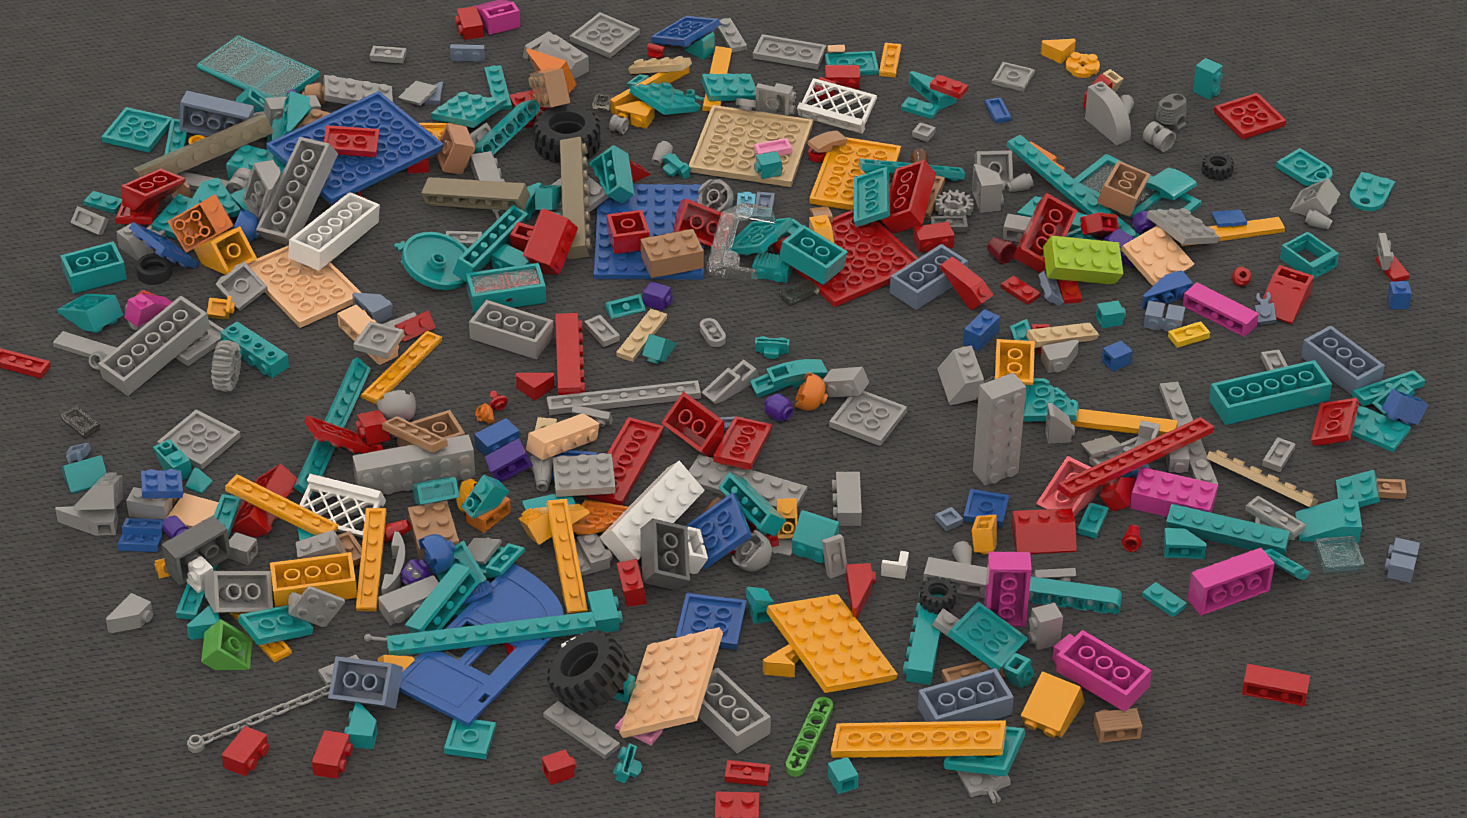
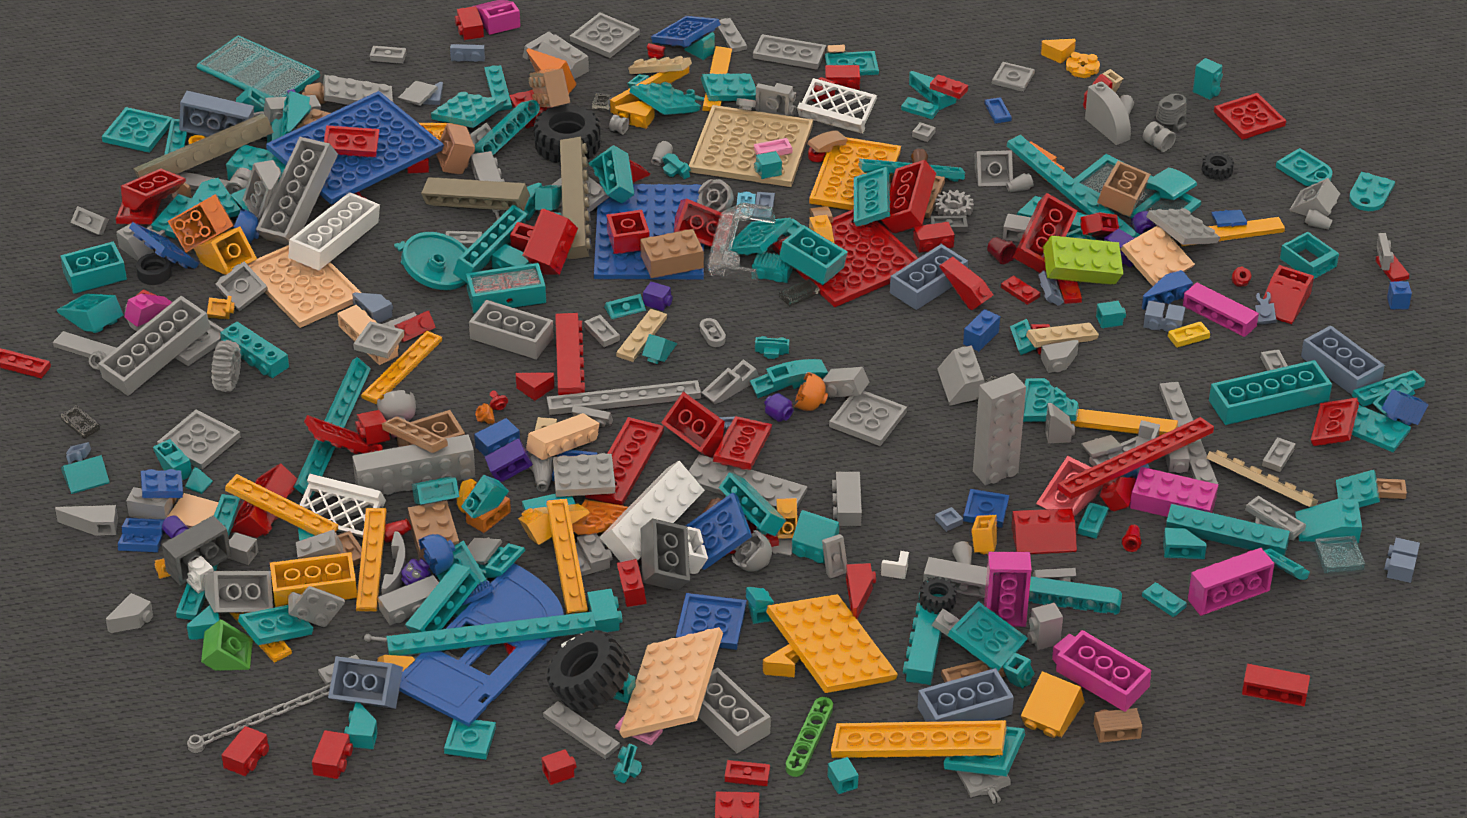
light grey slope [74,472,123,510] -> none
teal plate [84,191,122,214] -> none
light orange tile [879,43,901,77] -> none
light grey slope [972,164,1005,213] -> none
light orange slope [995,339,1035,385] -> none
blue brick [1102,341,1132,371] -> none

